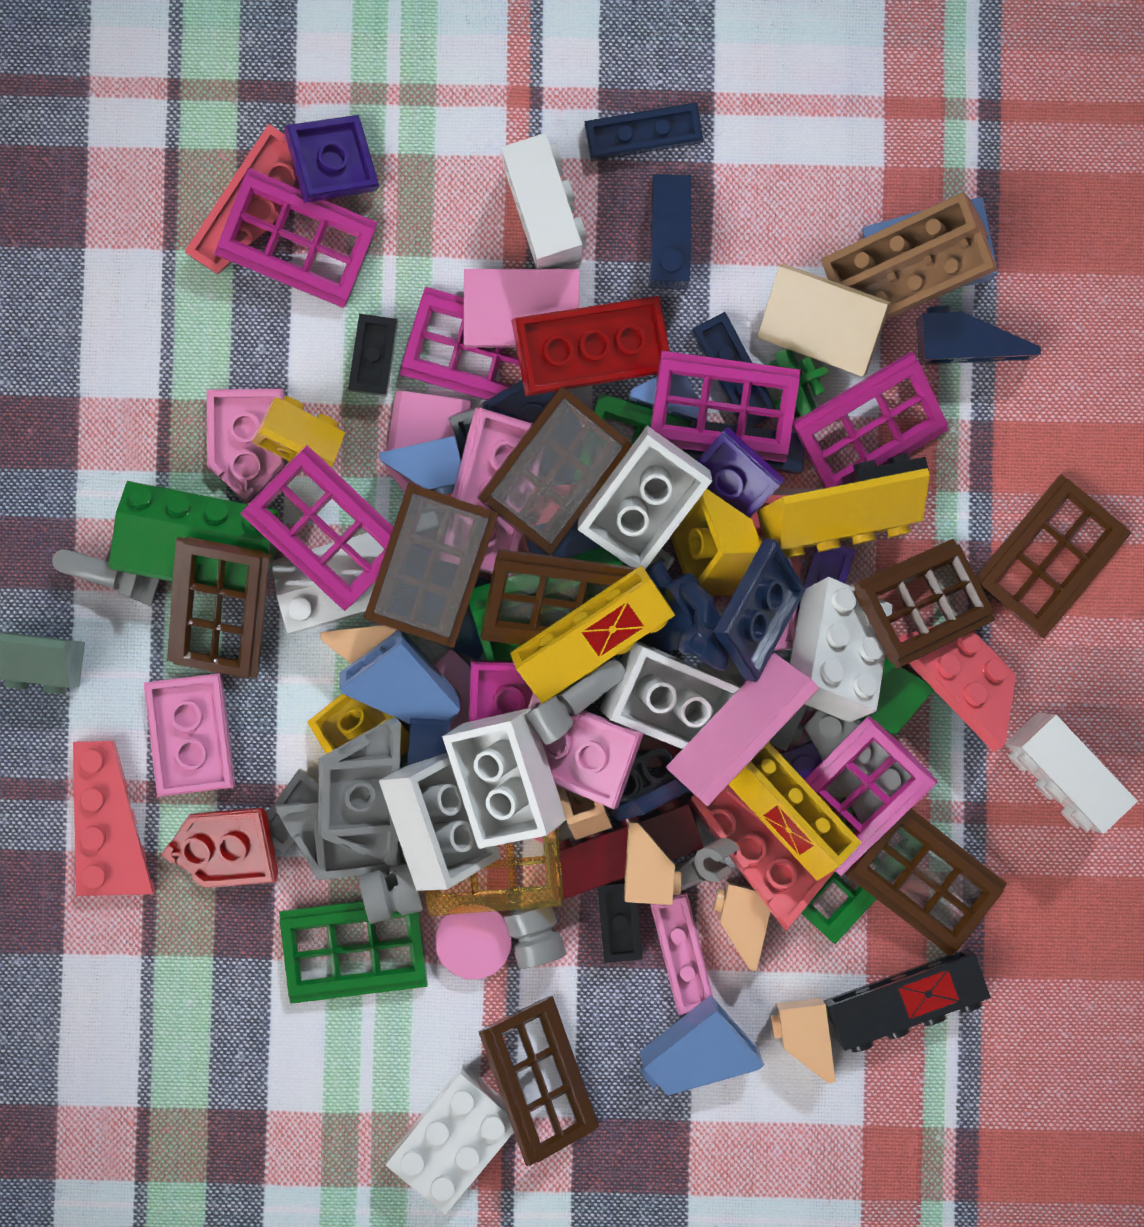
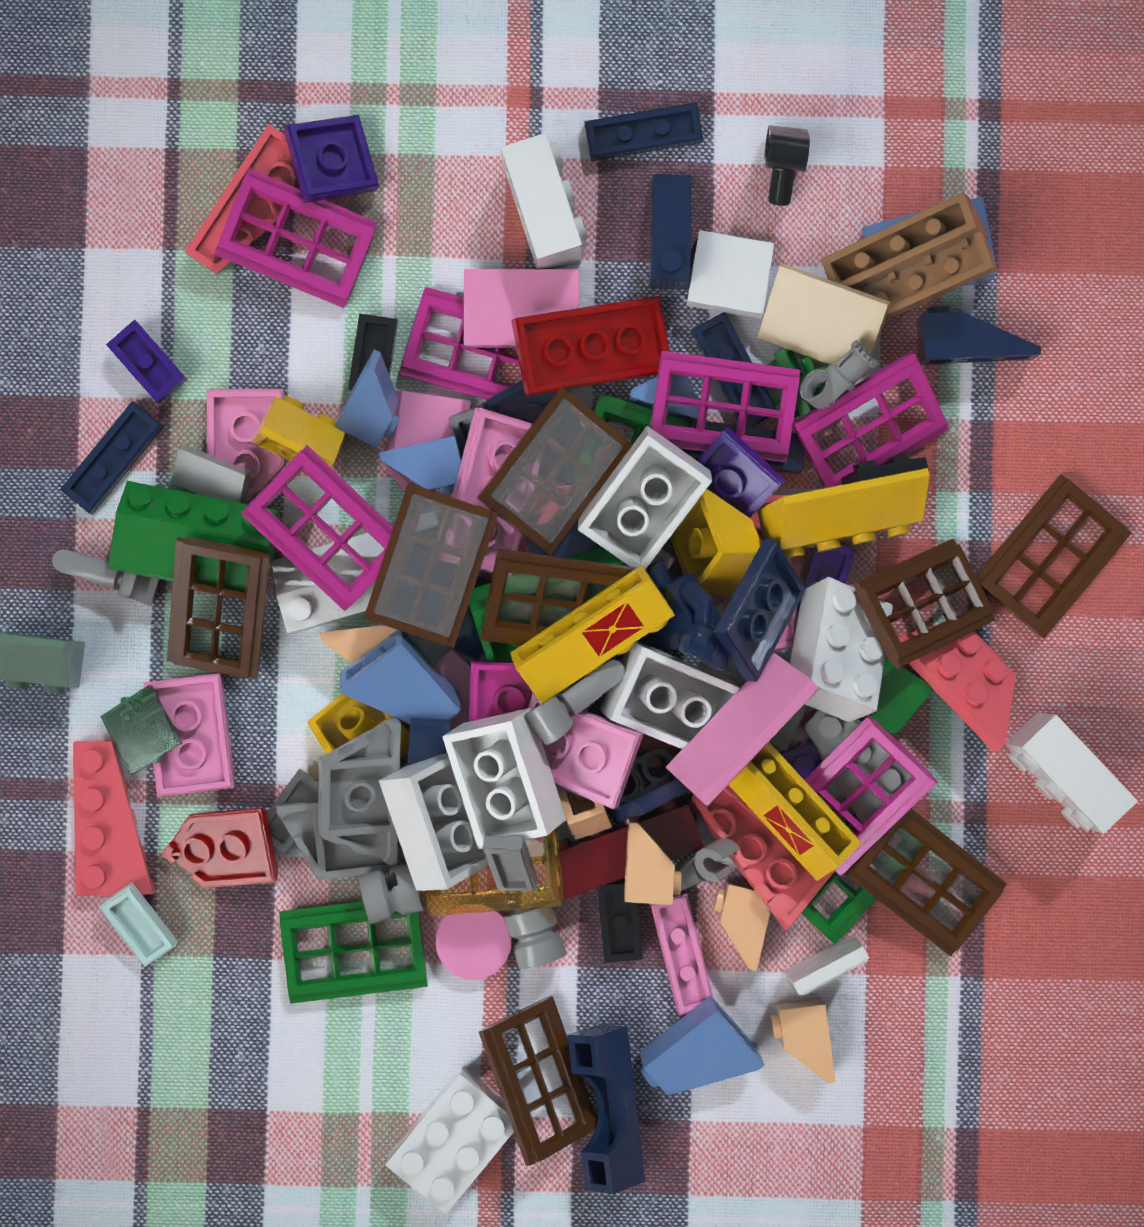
black brick [824,948,991,1053] -> none
none -> dark blue tile [60,401,165,515]
none -> light aqua tile [98,882,178,967]
none -> clear green piece [100,685,183,775]
none -> dark purple plate [106,320,188,404]
none -> light grey tile [171,445,252,504]
none -> medium blue slope [335,350,400,448]
none -> light grey tile [482,836,538,891]
none -> dark blue arch [567,1025,645,1194]
none -> white tile [686,230,774,319]
none -> black beam [764,125,810,206]
none -> white tile [784,935,870,996]
none -> light grey connector [800,340,880,410]

